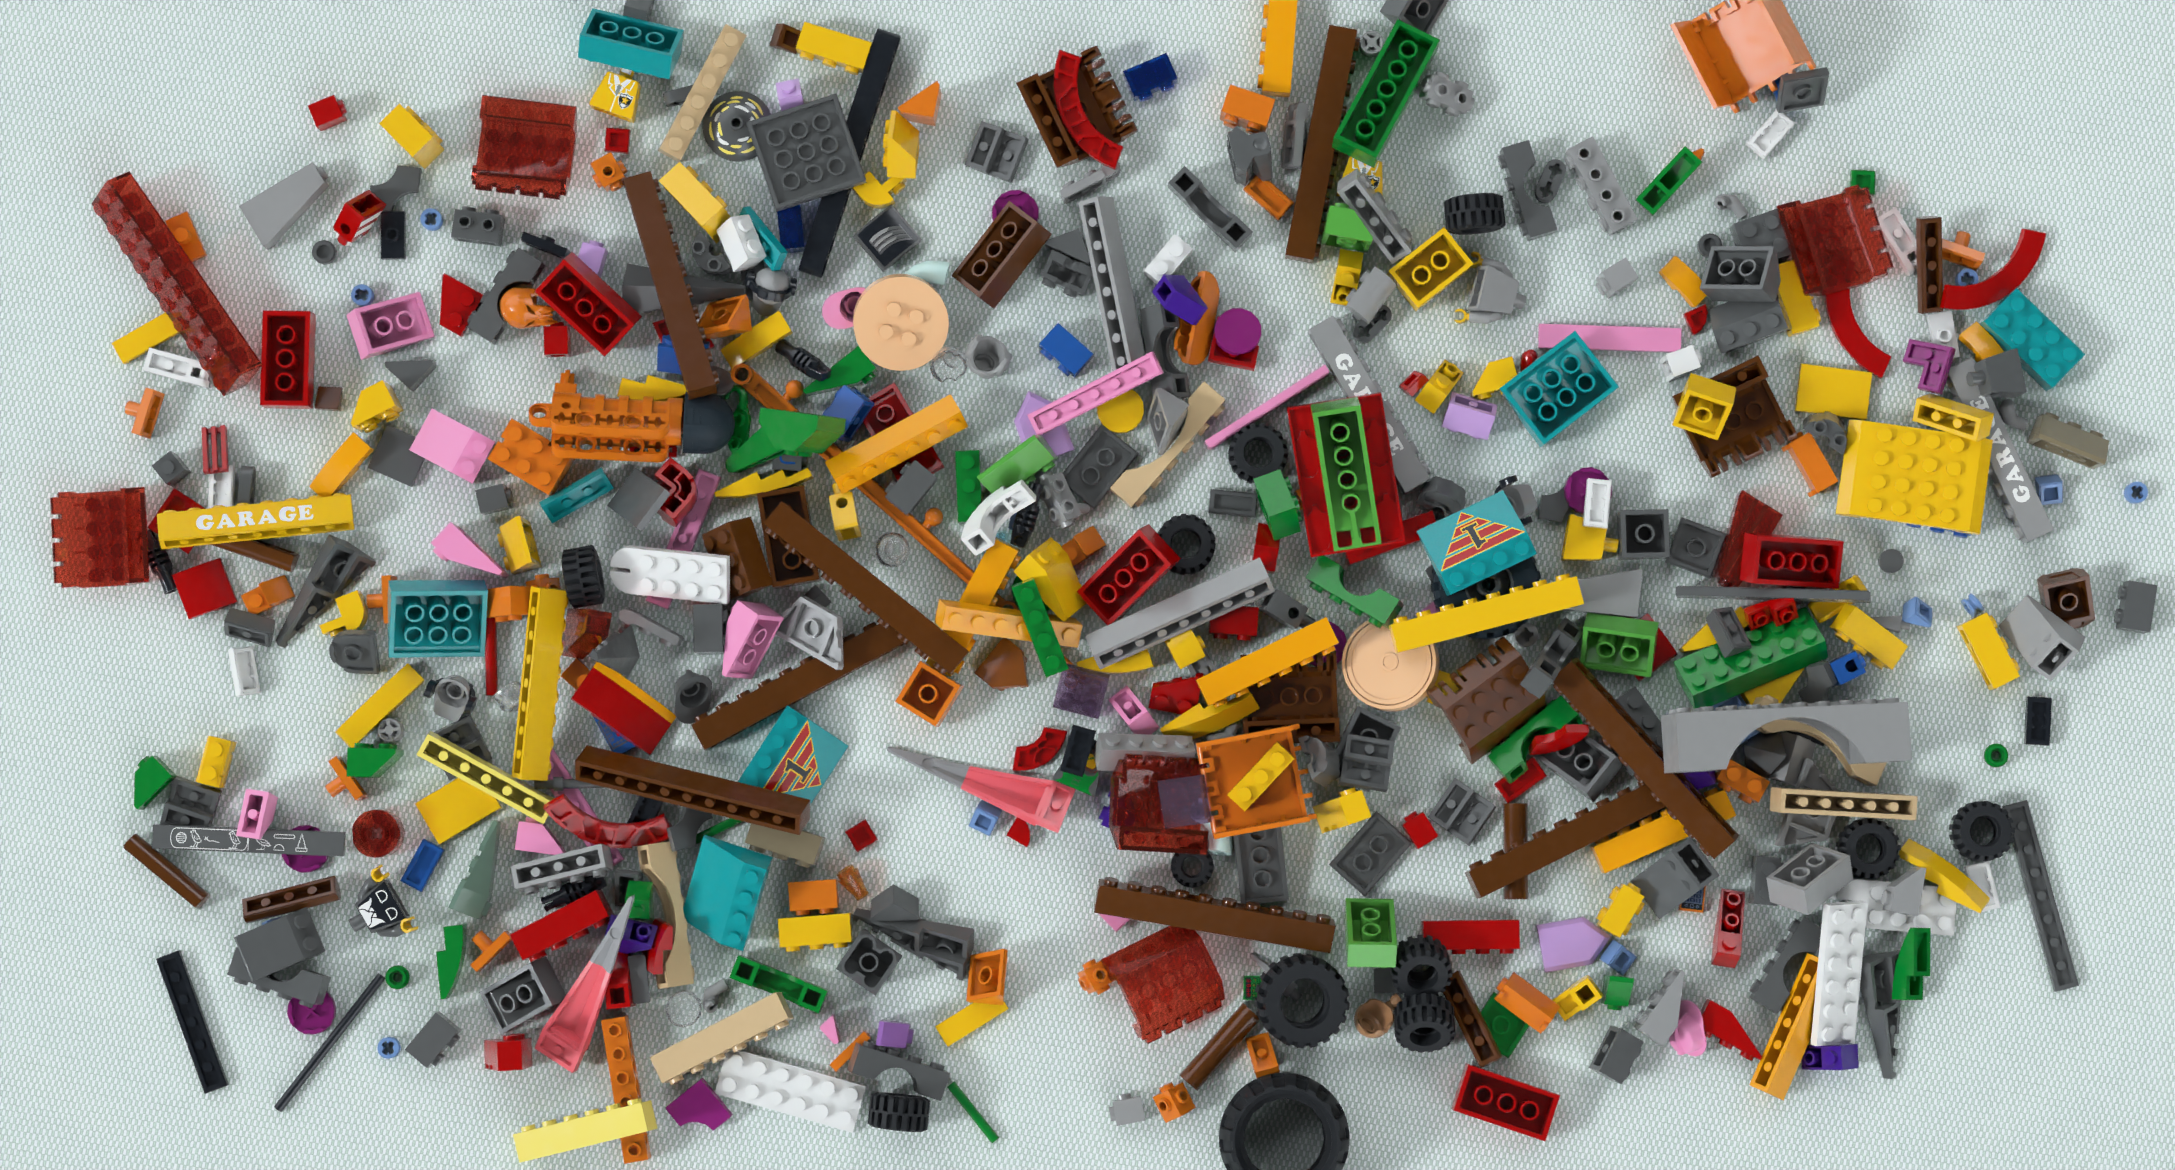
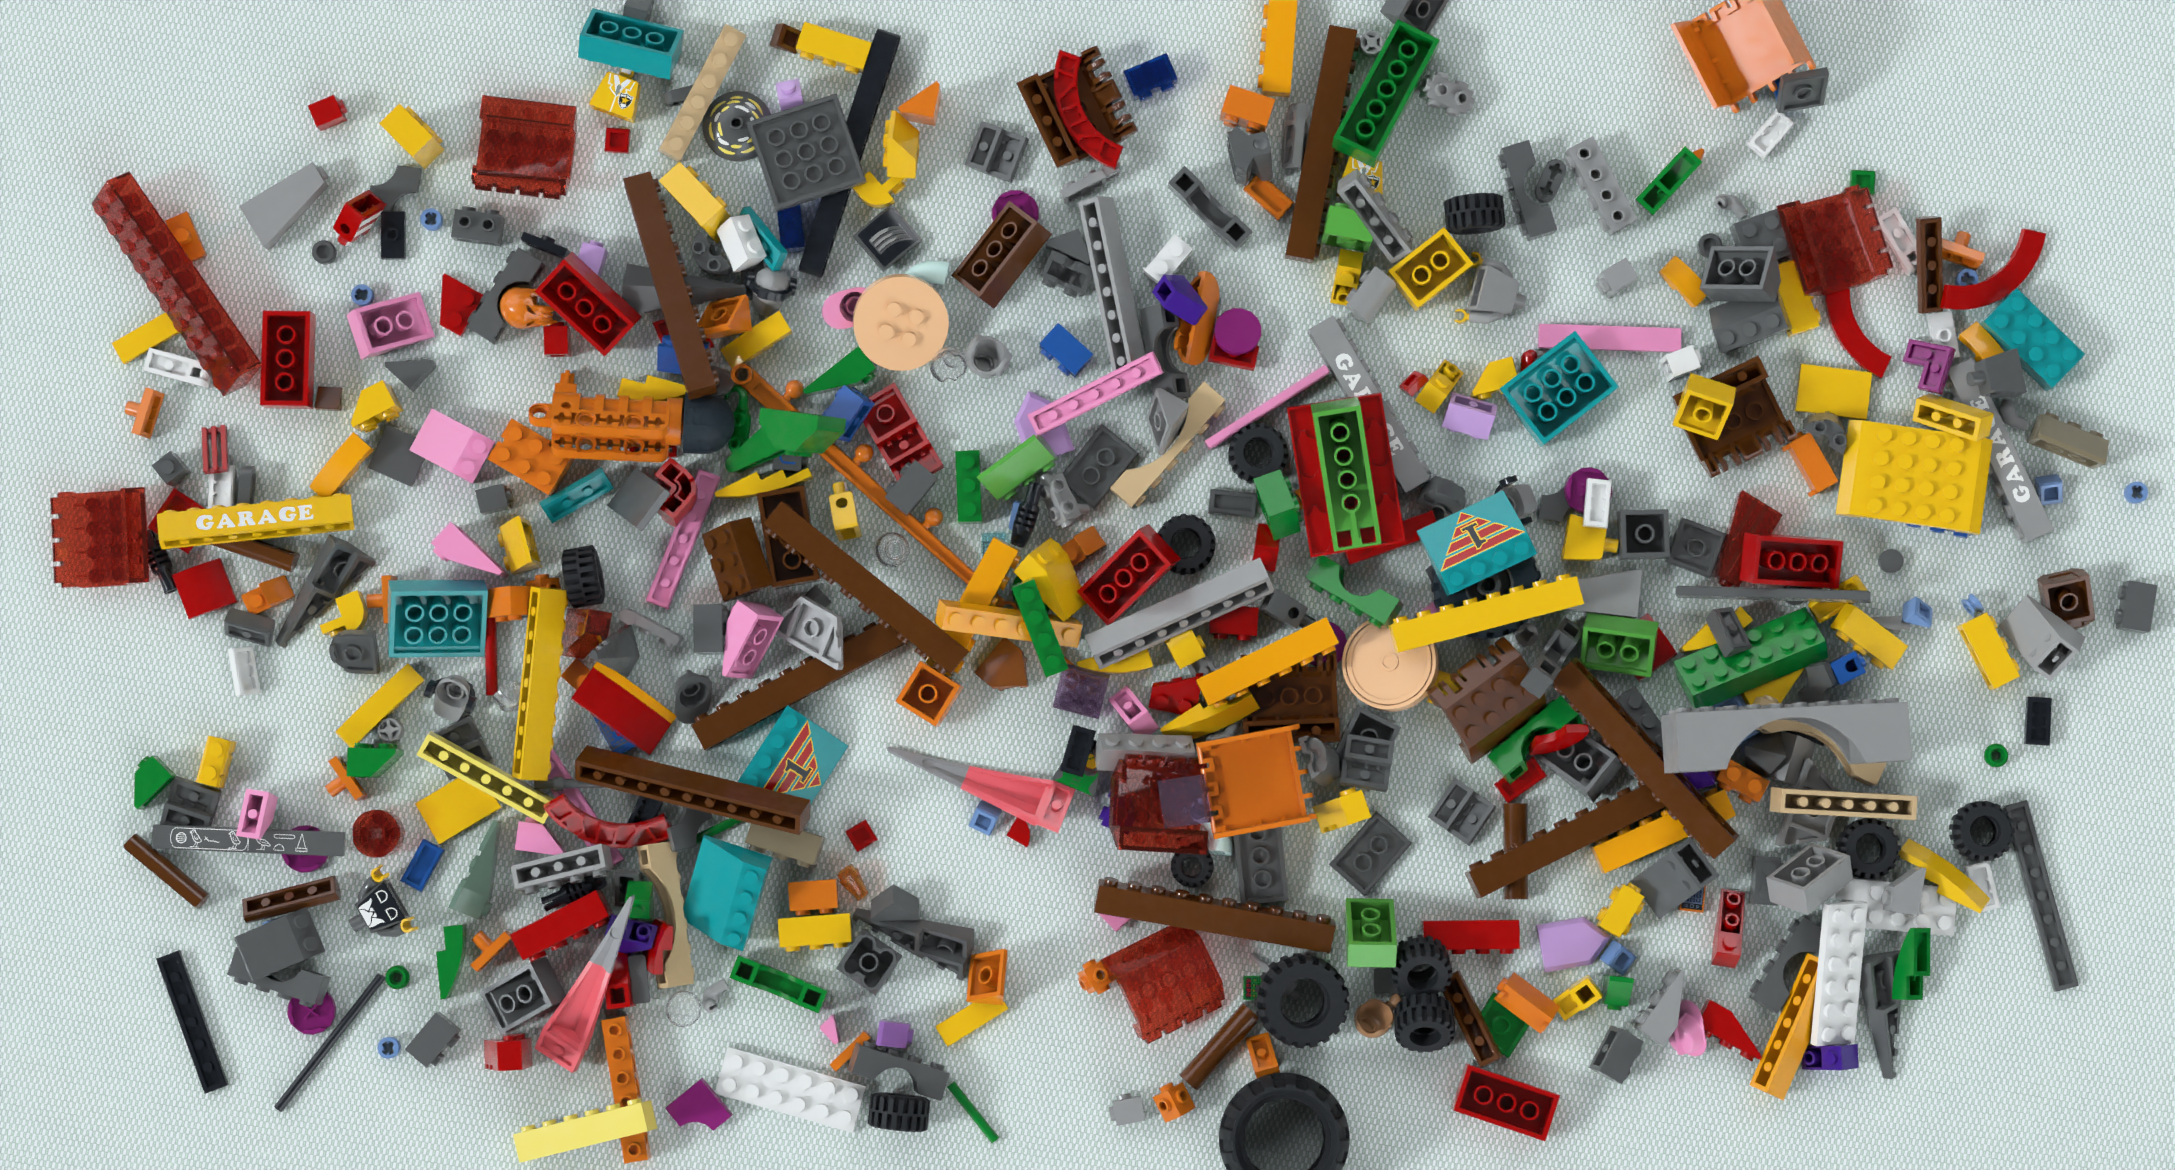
orange brick [590,152,628,192] -> none
white plate [610,545,730,604] -> none
tan brick [650,992,794,1085] -> none
black hinge [775,339,831,382] -> none
light orange brick [825,394,968,494] -> none
white arch [961,480,1036,556] -> none
red tile [1013,727,1067,771] -> none
yellow tile [1097,389,1144,434] -> none
yellow brick [1227,741,1295,811] -> none
dark grey beam [1353,305,1392,343] -> none
red brick [1401,811,1438,849] -> none
red tile [1683,304,1708,336] -> none
red slope [1743,598,1798,631] -> none

